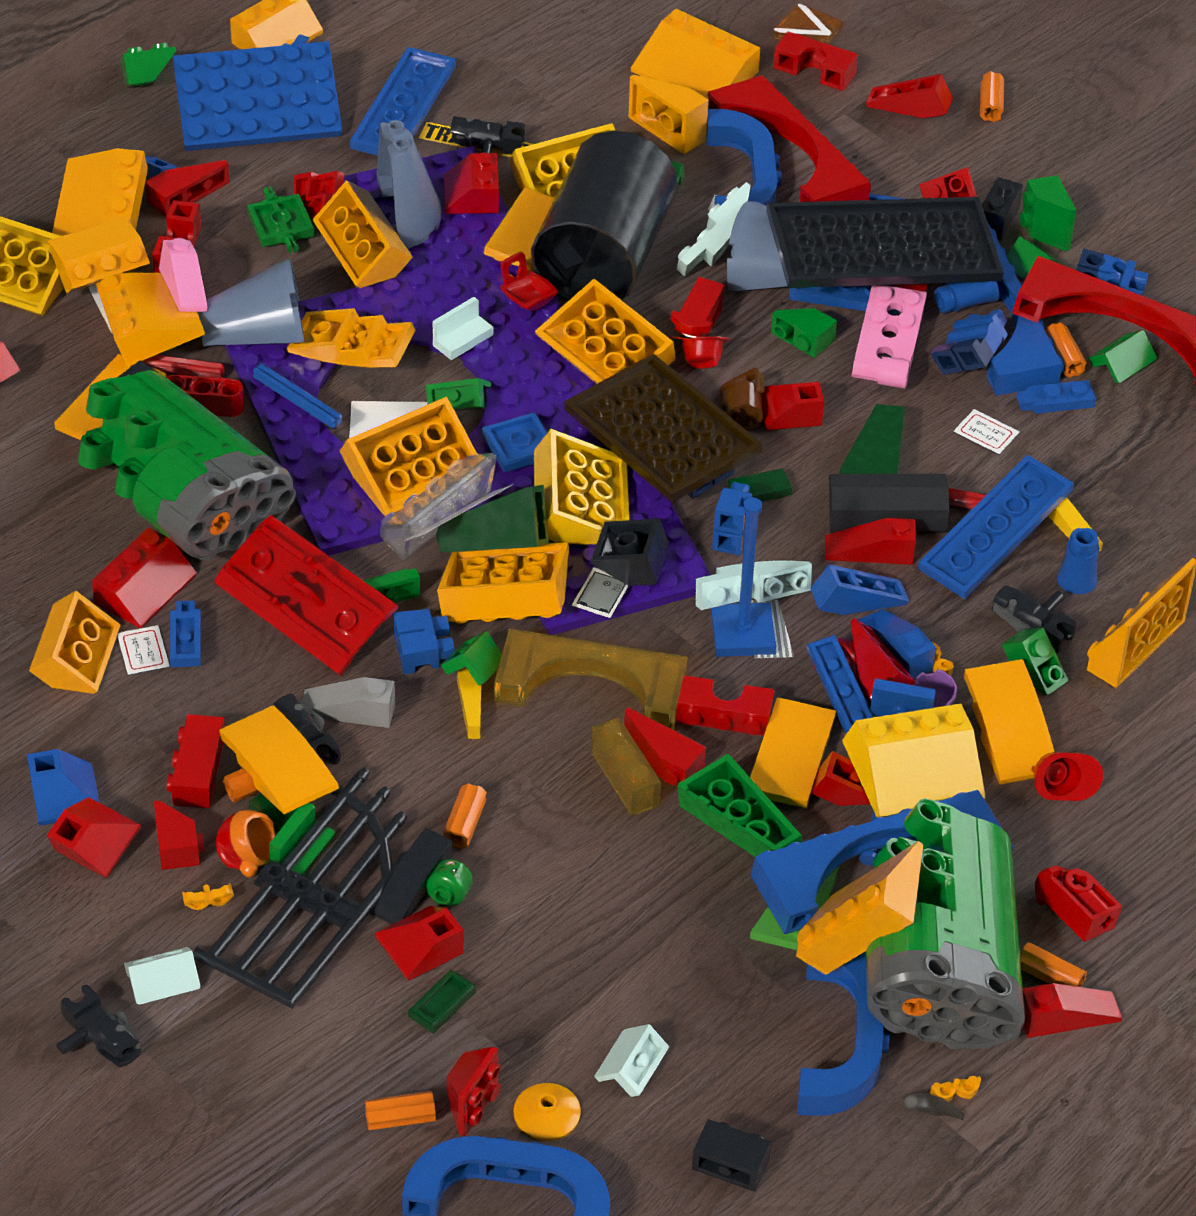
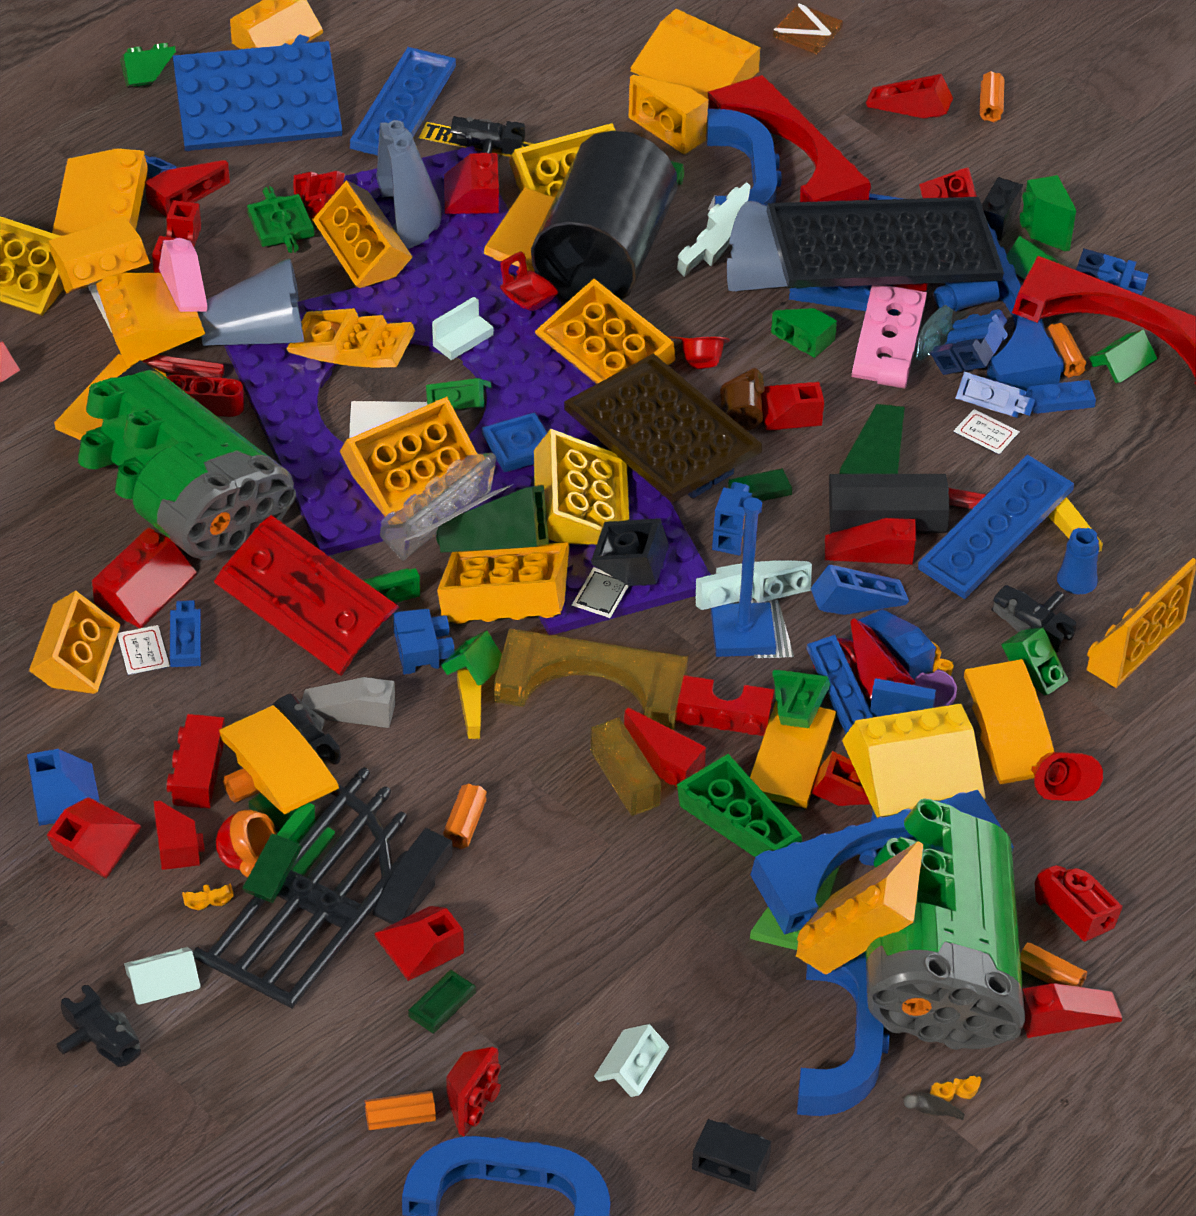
blue axle [253,364,342,429] -> none
green head [426,859,473,907] -> none
light orange dish [514,1083,581,1141] -> none
red piece [671,277,725,338] -> none
red arch [773,31,858,91] -> none
none -> dark green tile [243,833,302,903]
none -> green wing [772,669,830,728]
none -> clear light blue slope [916,305,953,361]
none -> hinge [956,371,1035,418]

